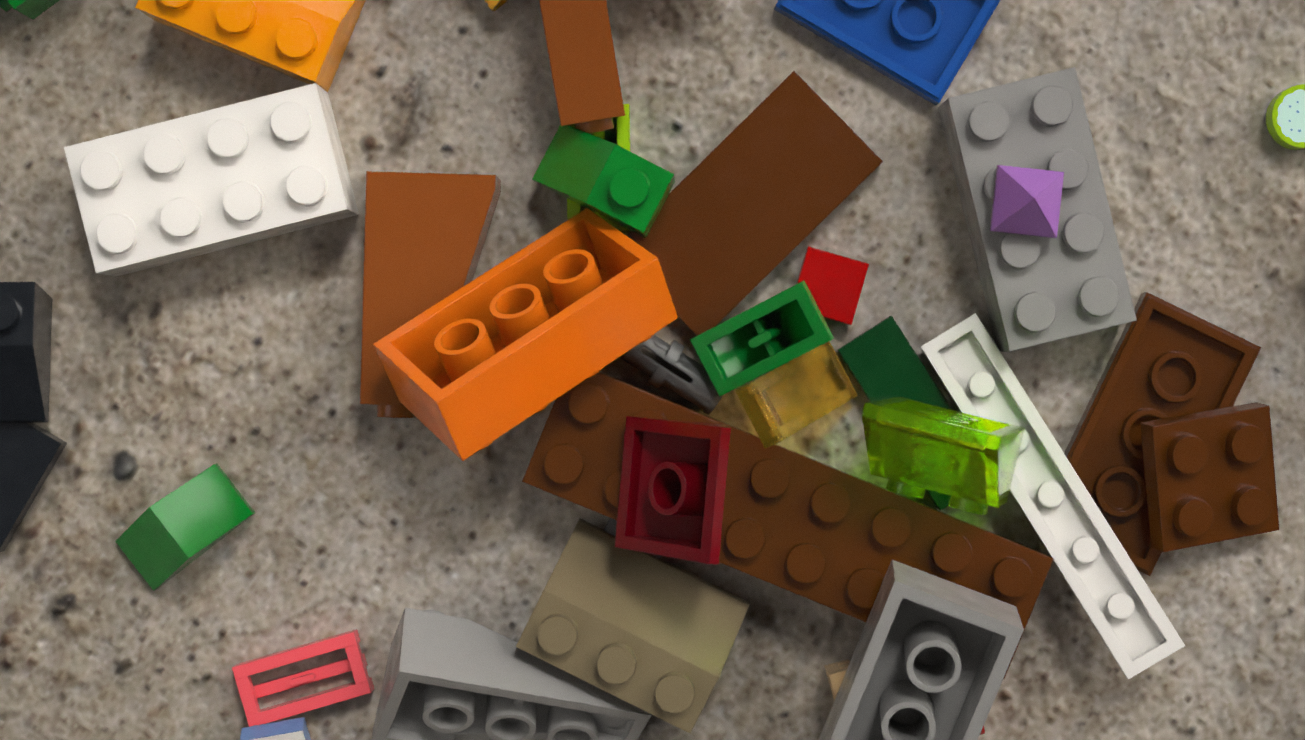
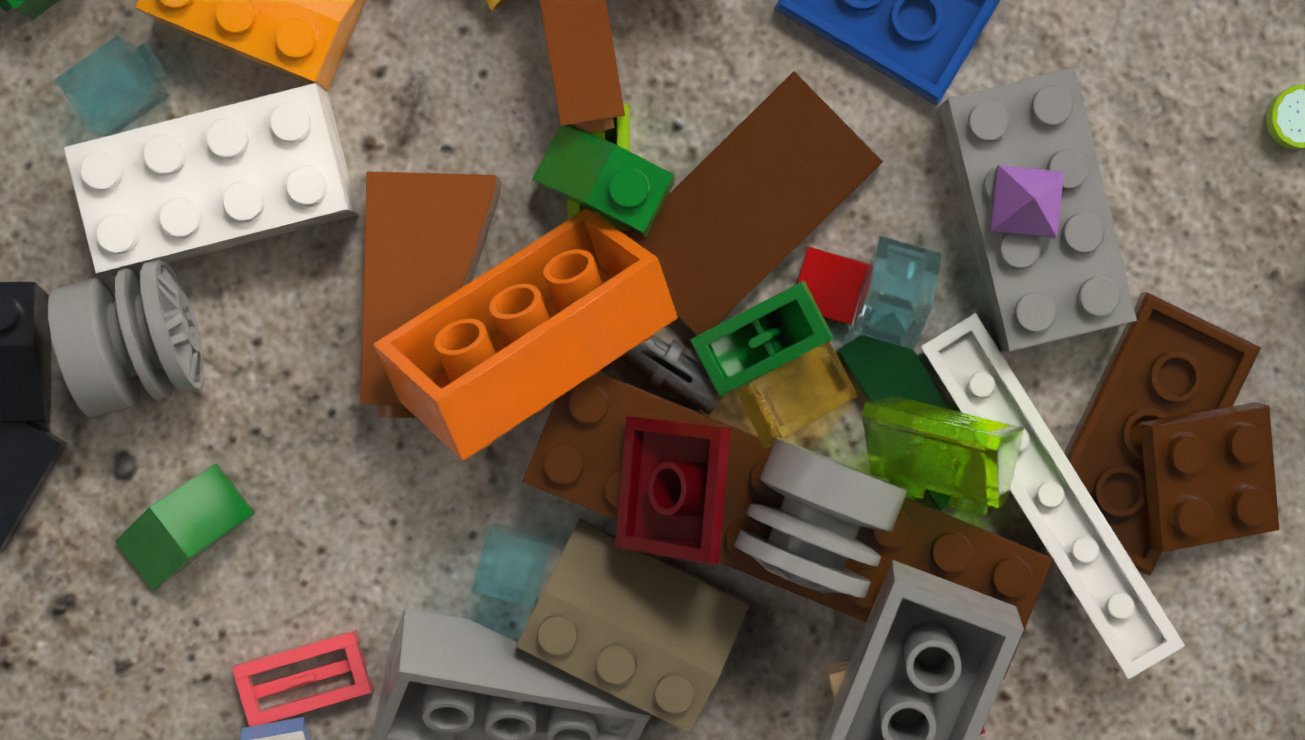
none -> light grey wheel [48,259,204,418]
none -> clear light blue brick [54,35,170,137]
none -> clear light blue brick [471,522,555,608]
none -> light grey wheel [734,438,908,598]
none -> clear light blue brick [852,235,942,350]

